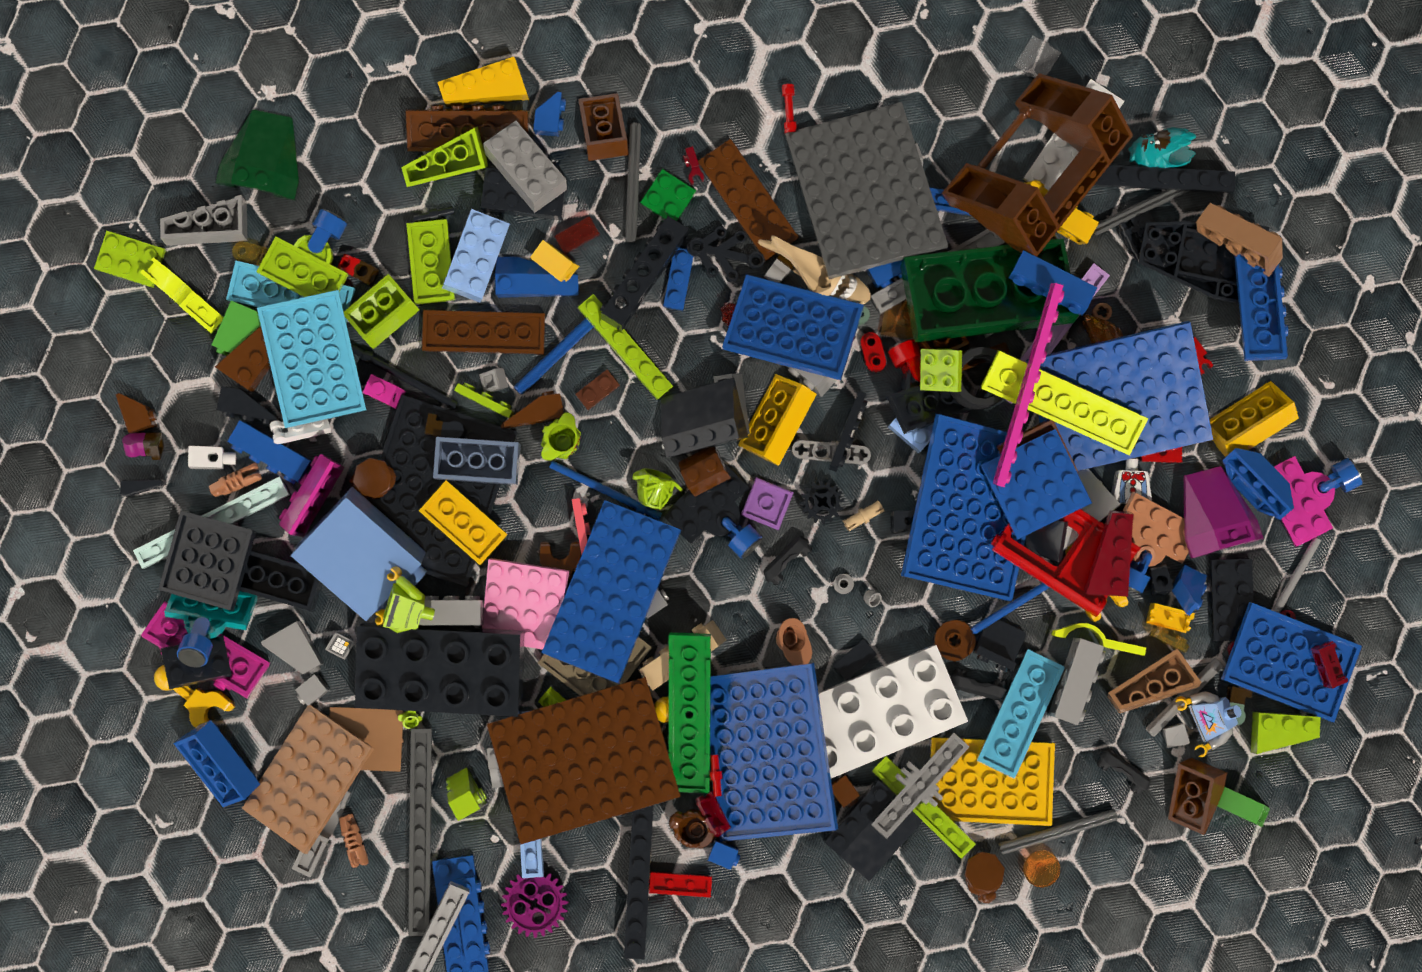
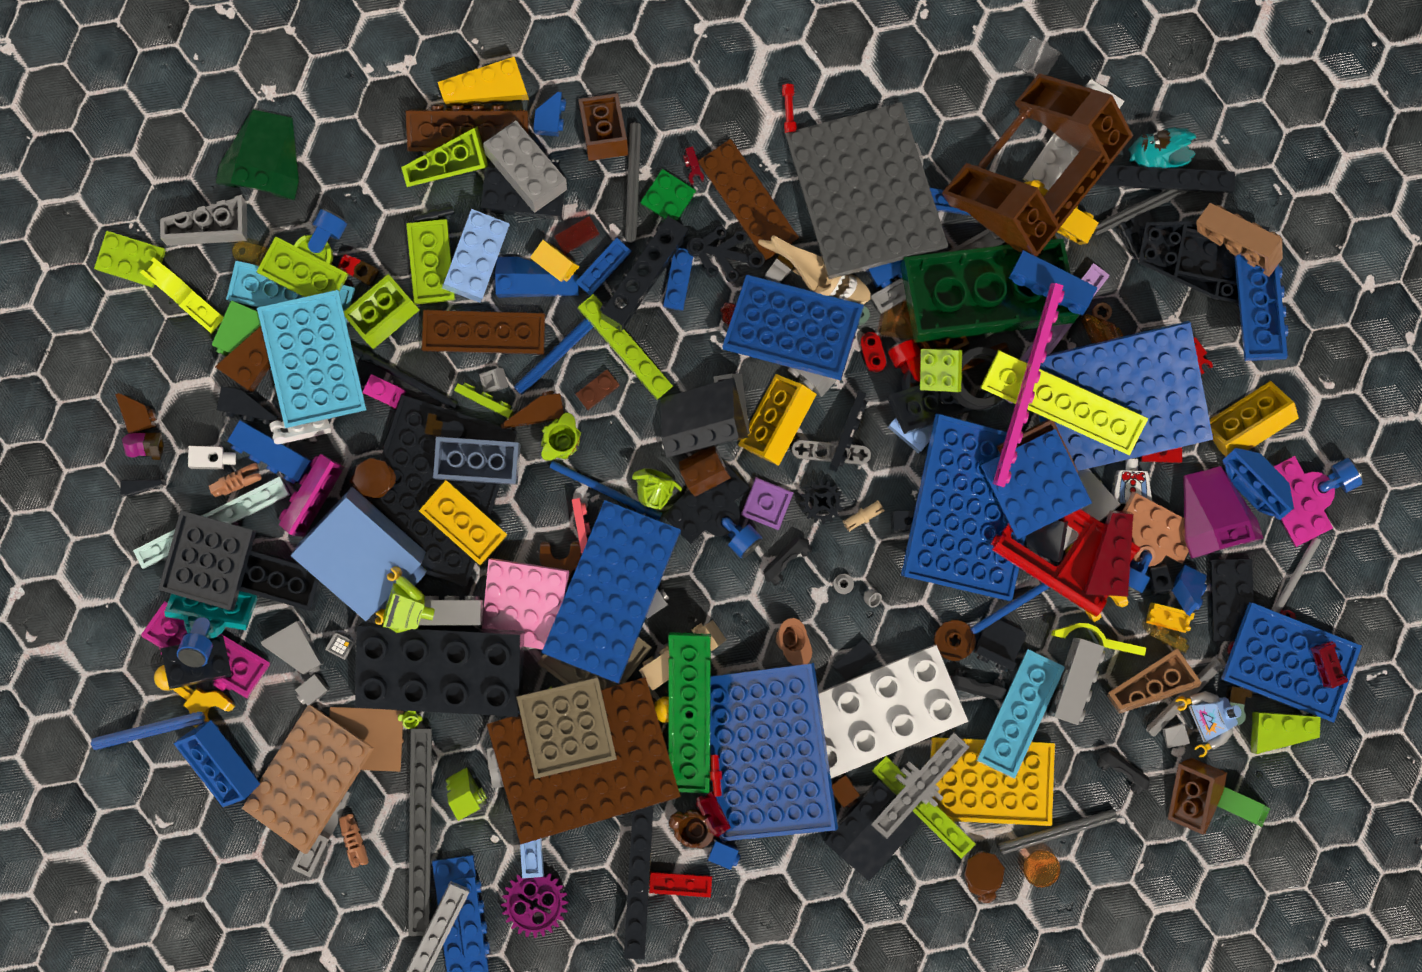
none -> blue axle [90,711,205,750]
none -> dark tan plate [517,678,617,779]
none -> blue plate [576,238,632,296]

